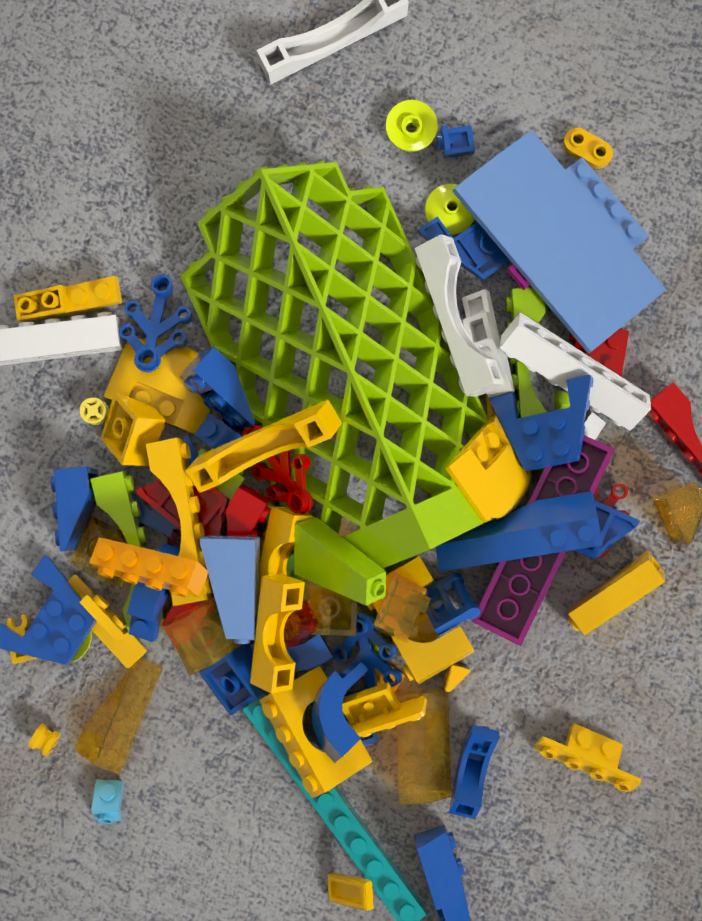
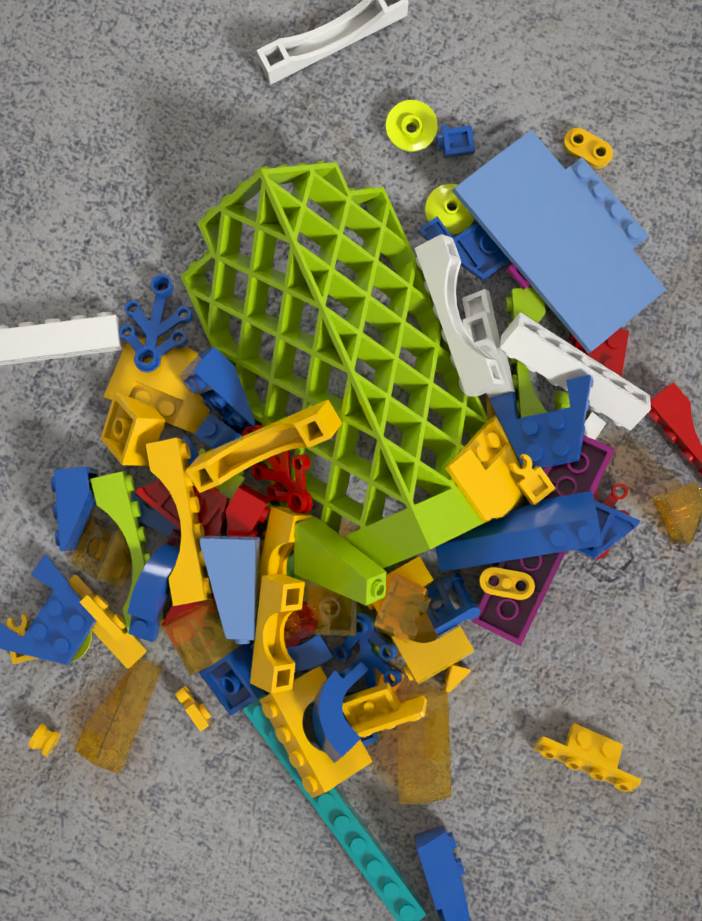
yellow slope [13,276,122,322] -> none
light yellow wheel [80,397,109,425] -> none
light orange brick [89,537,209,597] -> none
medium azure bracket [91,779,124,824] -> none
yellow tile [327,872,374,911] -> none
blue arch [449,725,499,819] -> none
yellow slope [568,550,665,636] -> none
none -> yellow plate [175,685,212,732]
none -> yellow plate [480,567,535,600]
none -> yellow plate [509,454,556,505]

